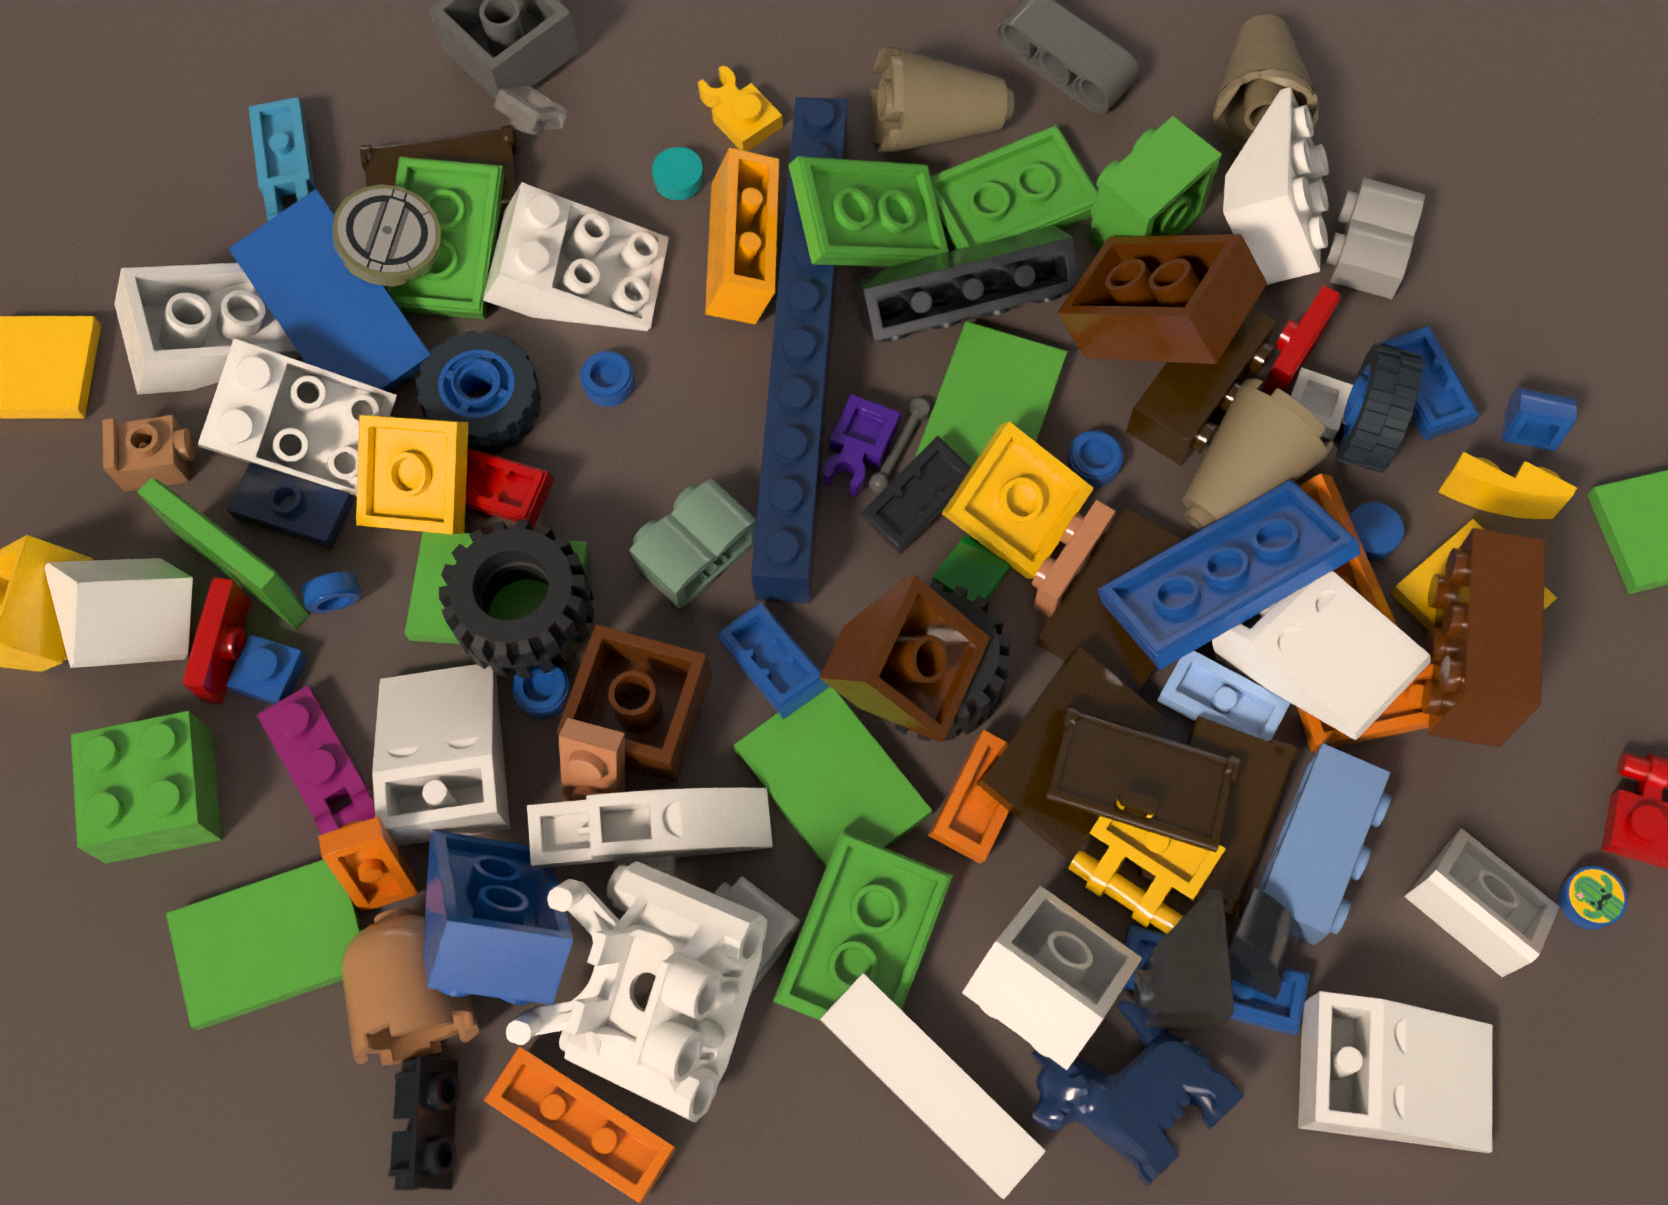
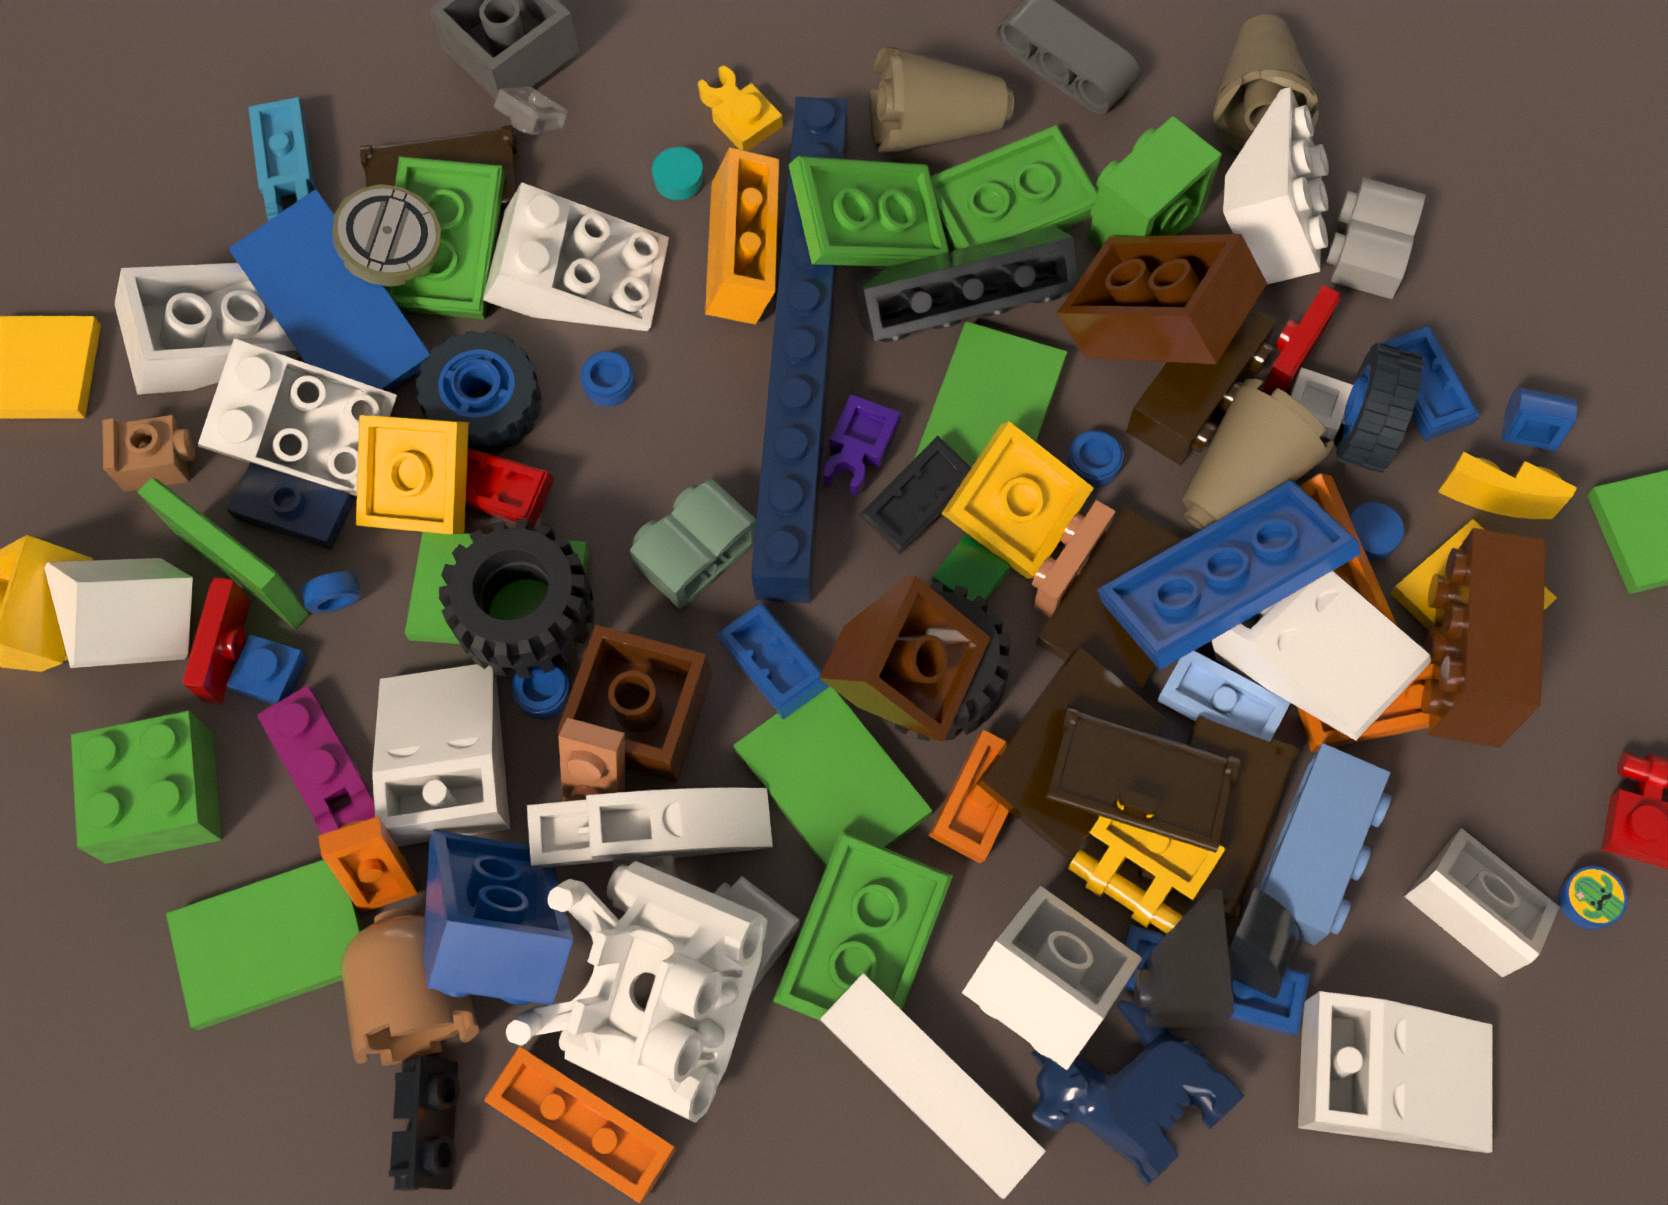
dark grey hinge [869,398,930,494] -> none

